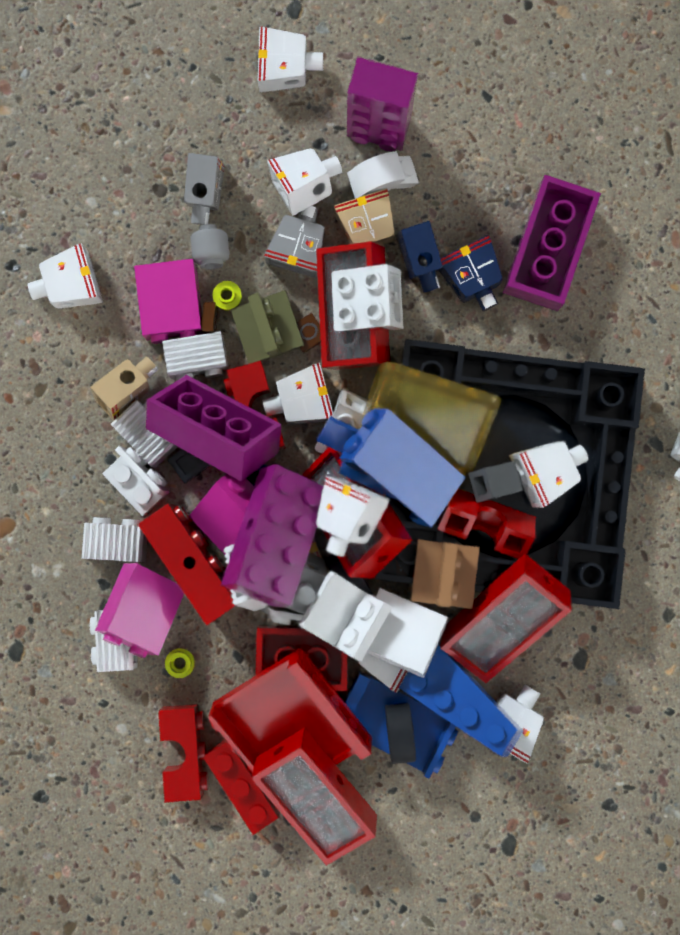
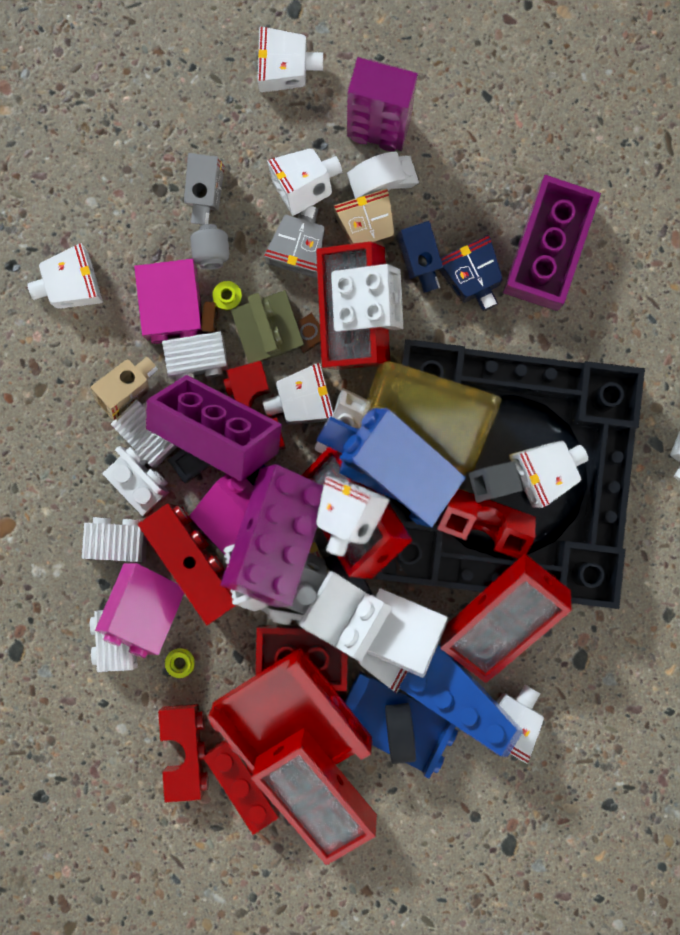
medium nougat bracket [410,540,480,609] -> none

